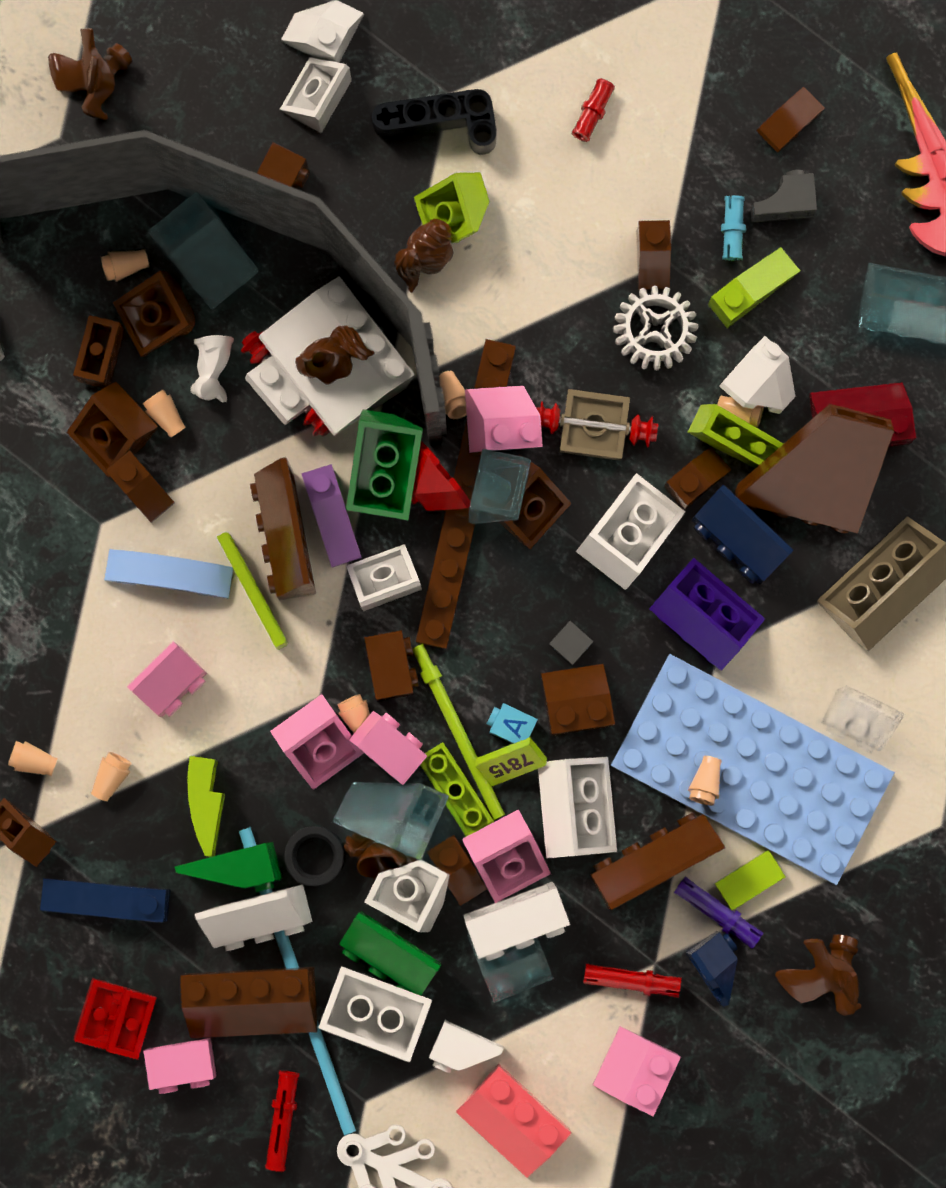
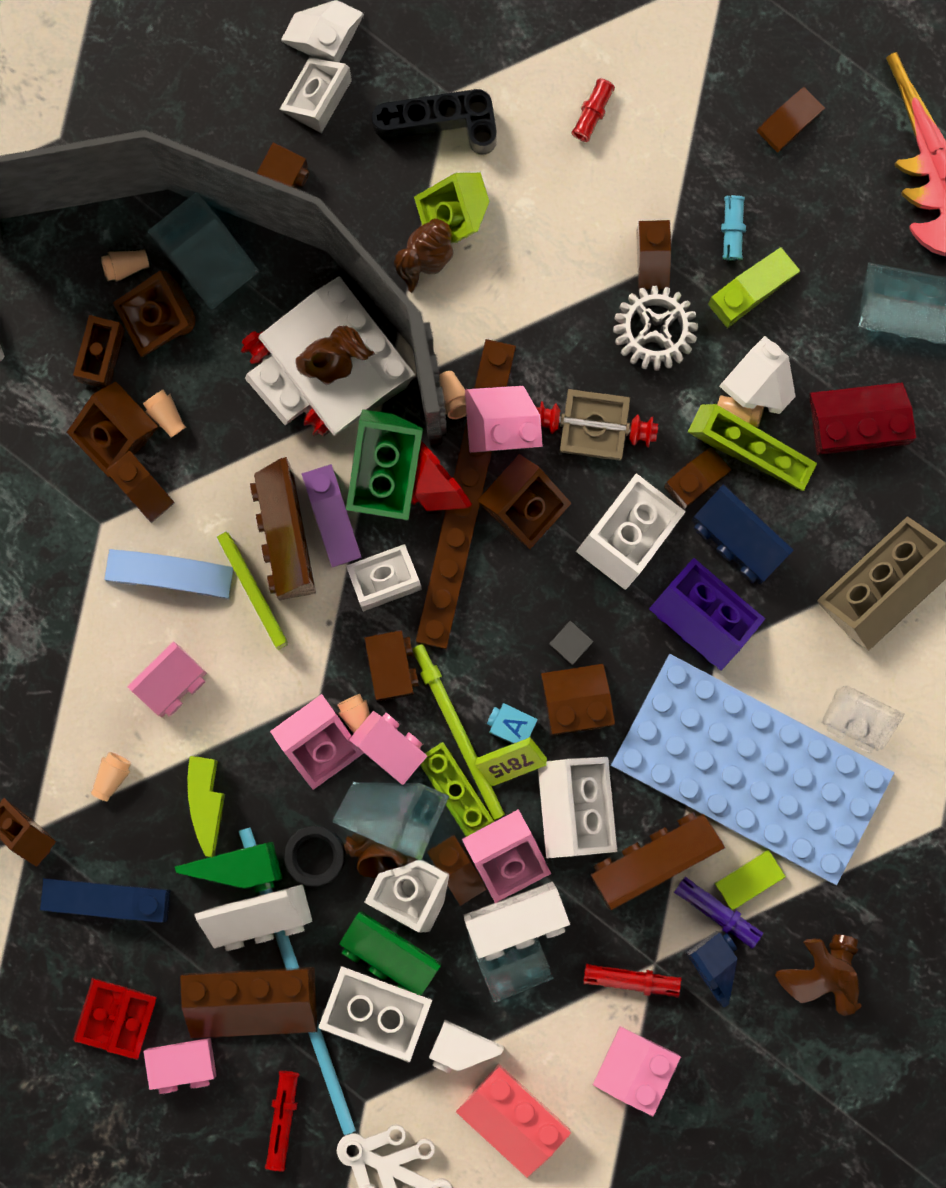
light nougat cone [8,741,58,776] -> none
reddish brown animal [48,28,132,120] -> none
white animal [191,335,234,402] -> none
clear light blue slope [469,449,531,524] -> none
light nougat cone [688,756,722,805] -> none
reddish brown slope [735,404,894,533] -> none
dark grey arch [750,170,817,222] -> none

